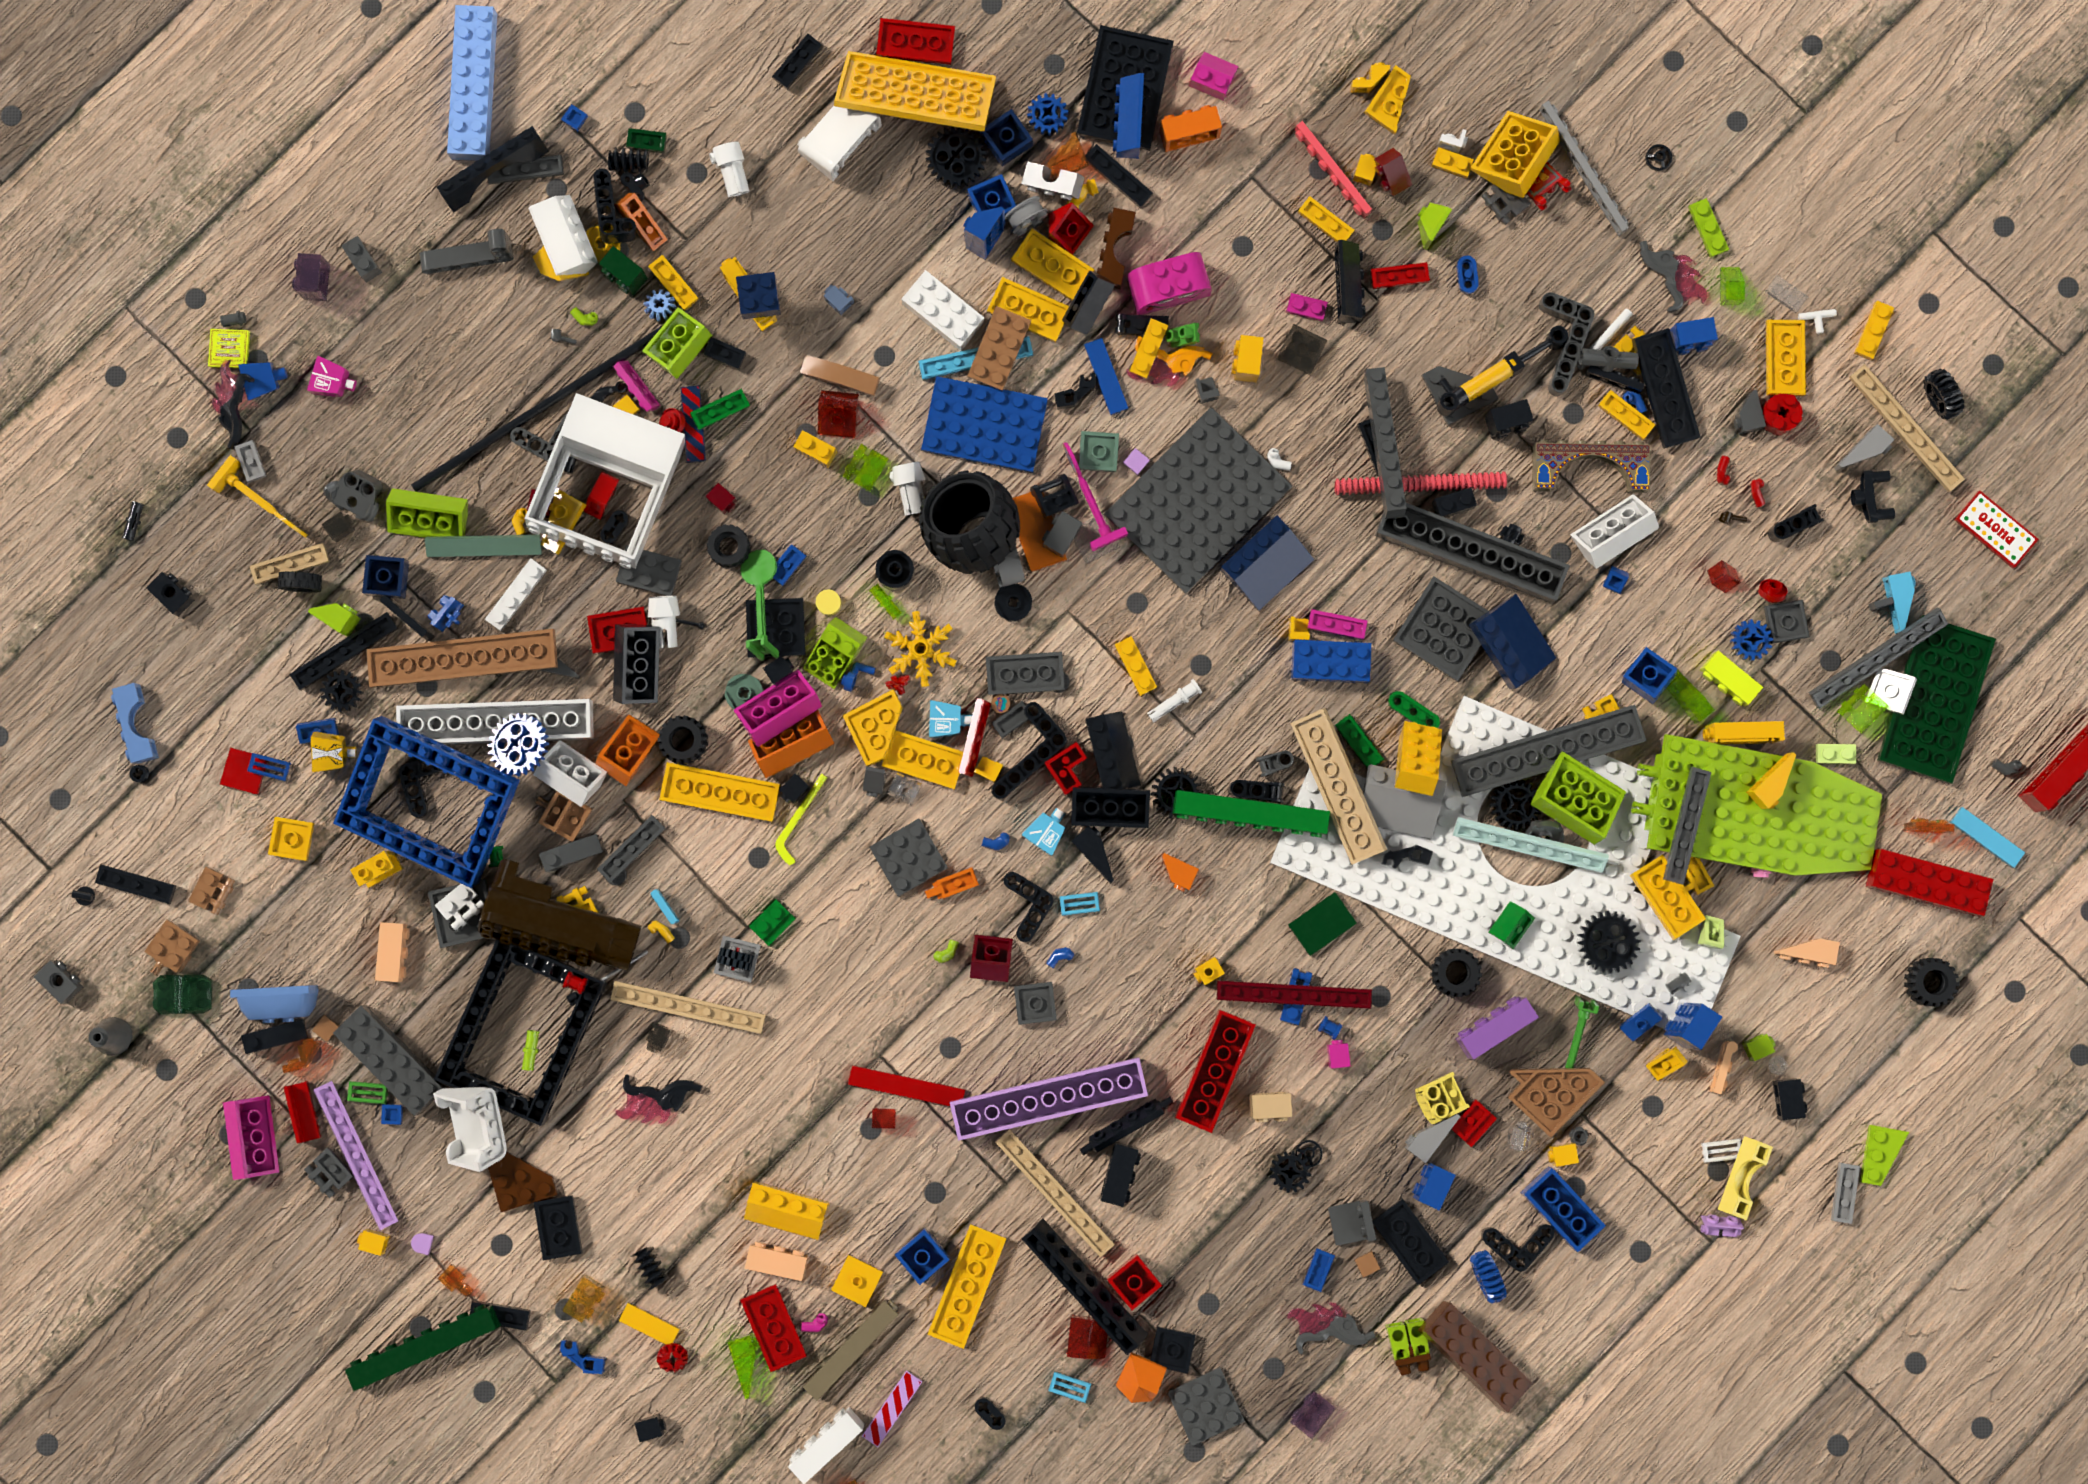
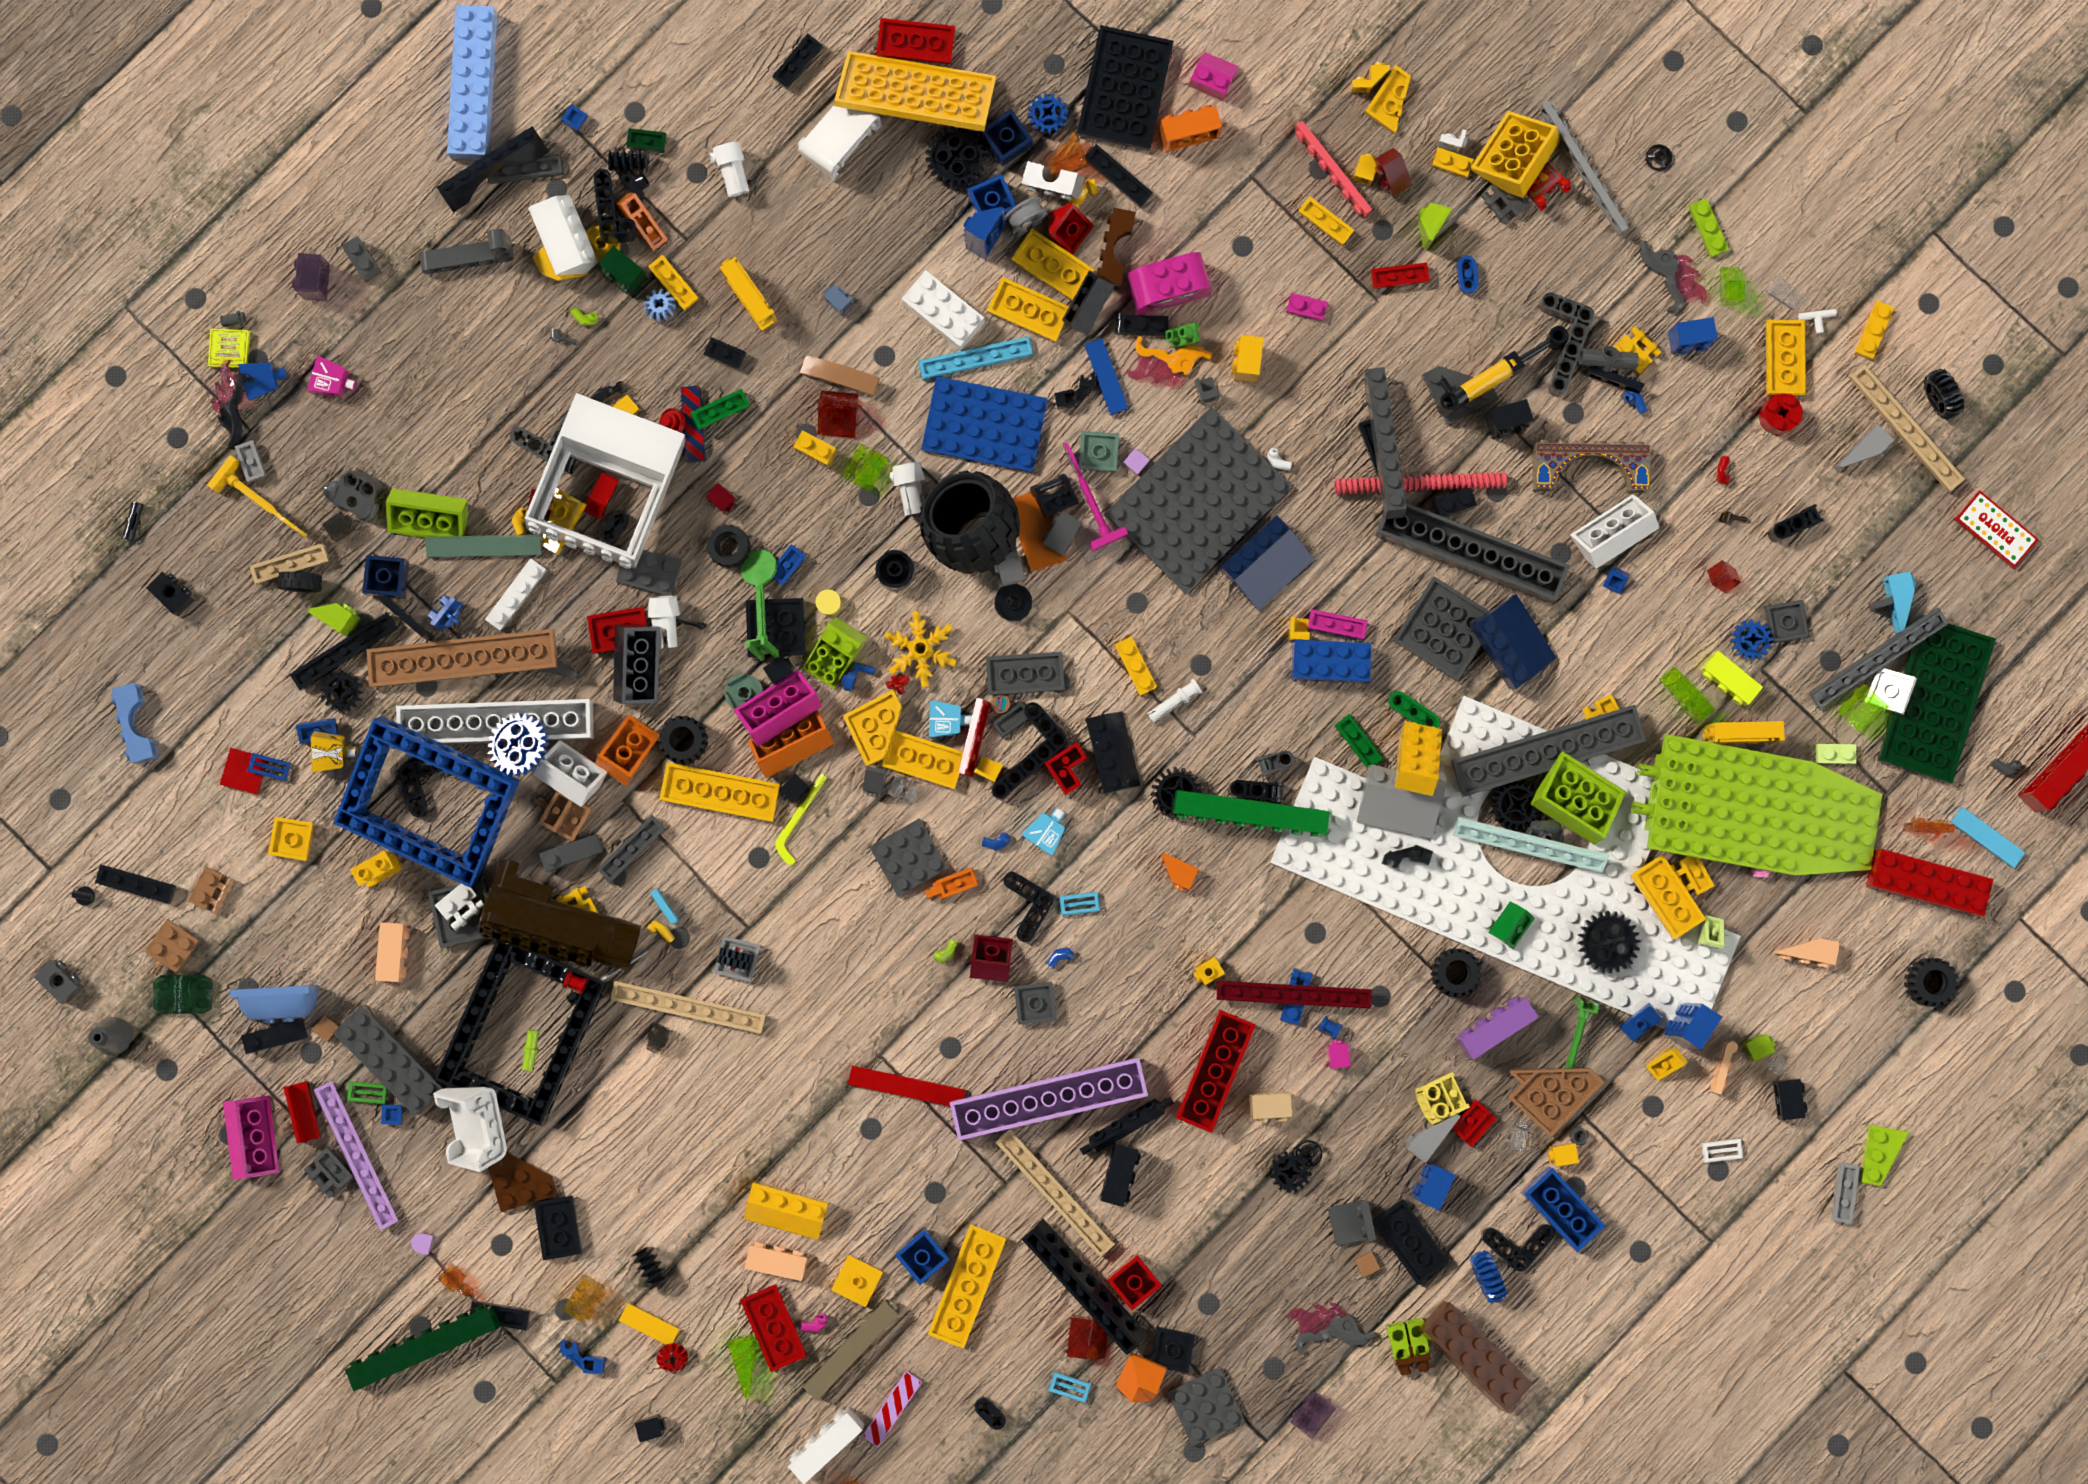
black bush [129,765,149,782] -> none
clear orange slope [282,1038,322,1073] -> none
yellow brick [357,1229,390,1256] -> none
black piece [411,311,685,492] -> none
green bush [489,846,504,868] -> none
dark pink plate [613,360,661,412] -> none
piece [615,1074,703,1124] -> none
lime slope [642,307,713,379] -> none
dark blue brick [736,272,781,320] -> none
green plate [749,899,796,946] -> none
clear neon green pin [869,583,903,620] -> none
clear red panel [872,1108,896,1129] -> none
medium nougat plate [967,306,1031,391] -> none
black slope [1071,787,1150,828] -> none
black slope [1071,826,1114,884] -> none
blue slope [1113,73,1144,159] -> none
yellow plate [1129,318,1168,379] -> none
clear smoke plate [1276,324,1328,375] -> none
dark green tile [1288,892,1357,956] -> none
tan plate [1290,708,1387,865] -> none
blue plate [1302,1248,1335,1292] -> none
black slope [1334,240,1366,324] -> none
black gear [1499,523,1524,545] -> none
white piece [1576,309,1633,370] -> none
yellow plate [1598,390,1656,441] -> none
blue brick [1622,647,1678,704] -> none
black plate [1632,328,1701,449] -> none
dark grey plate [1663,767,1711,885] -> none
dark grey pin [1665,972,1692,995] -> none
lavender hinge [1701,1214,1744,1237] -> none
light yellow arch [1718,1137,1773,1220] -> none
dark grey slope [1734,390,1766,435] -> none
yellow slope [1746,752,1796,809] -> none
red arm [1750,478,1765,507] -> none
red plate [1758,579,1788,603] -> none
black connector [1851,470,1895,523] -> none

